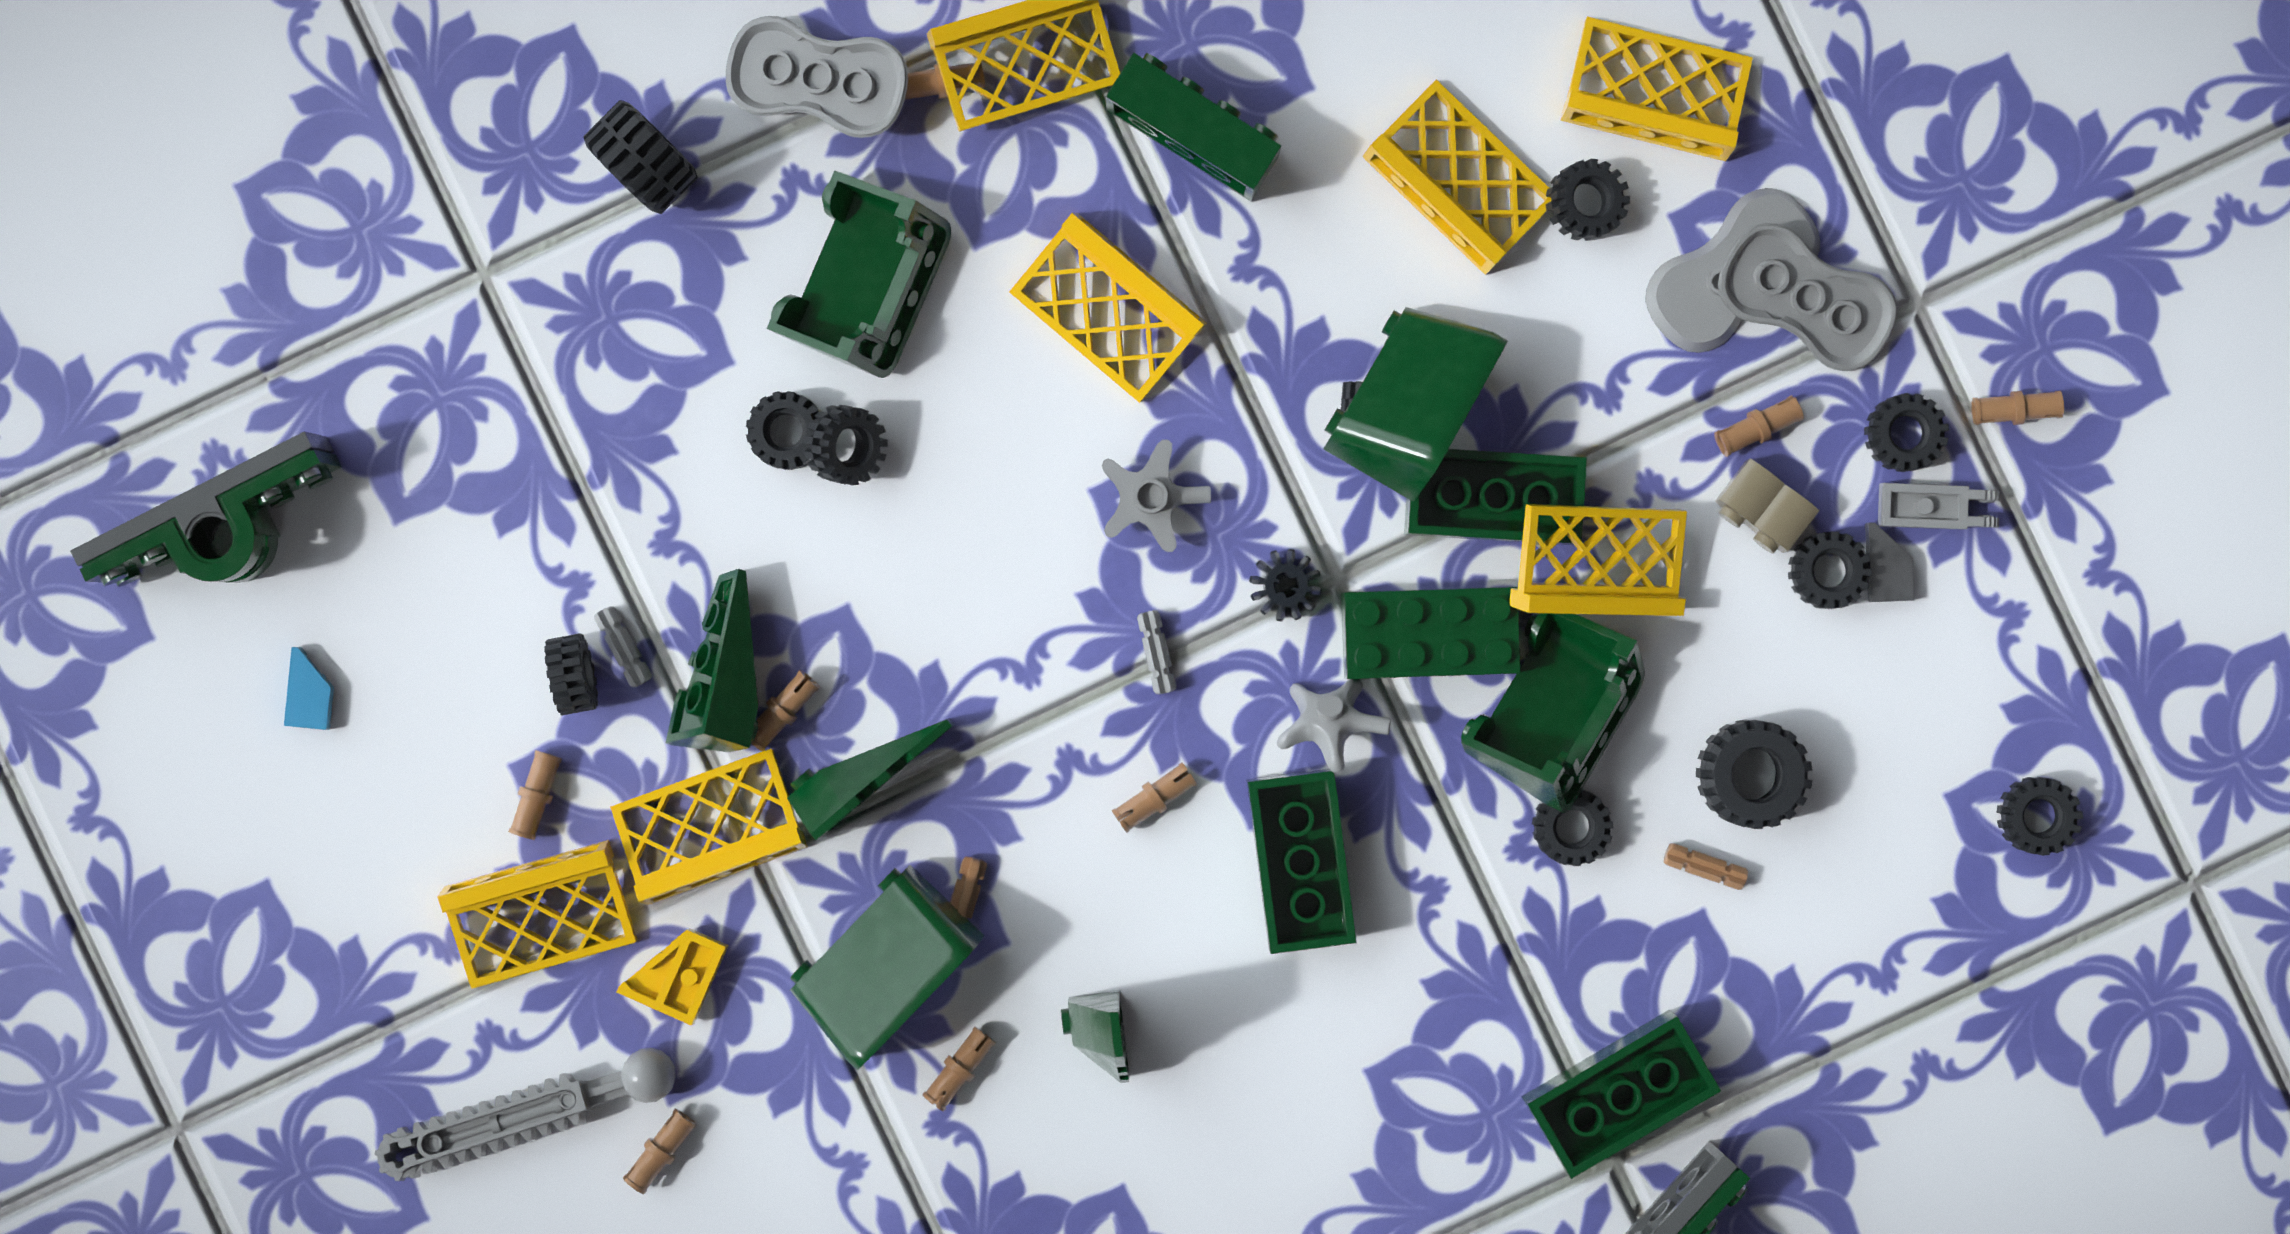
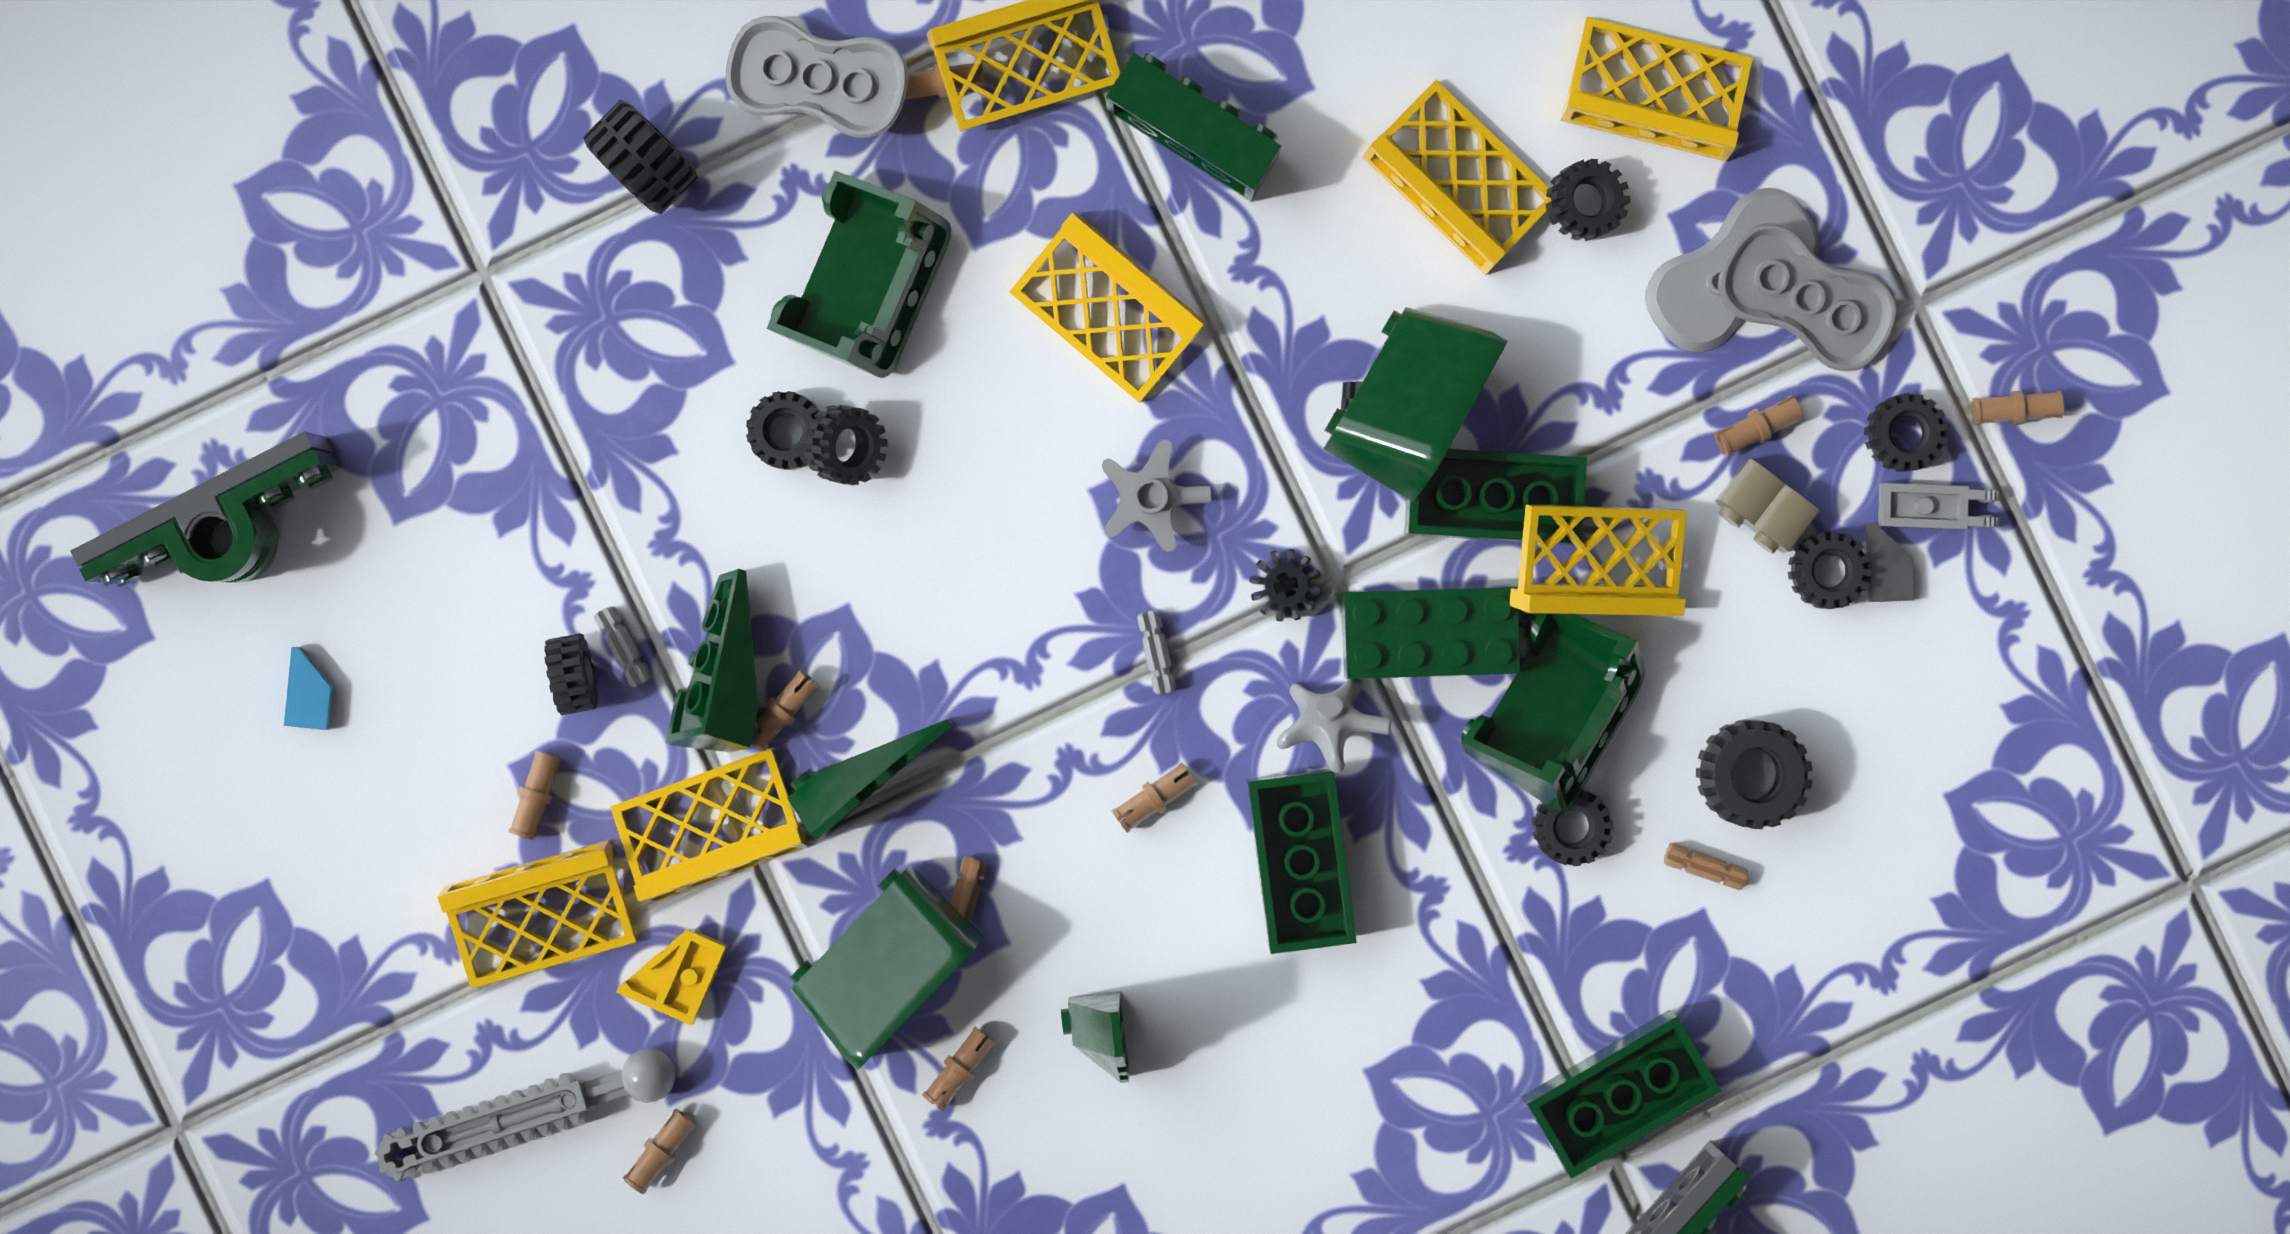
black tyre [1996,777,2083,856] -> none

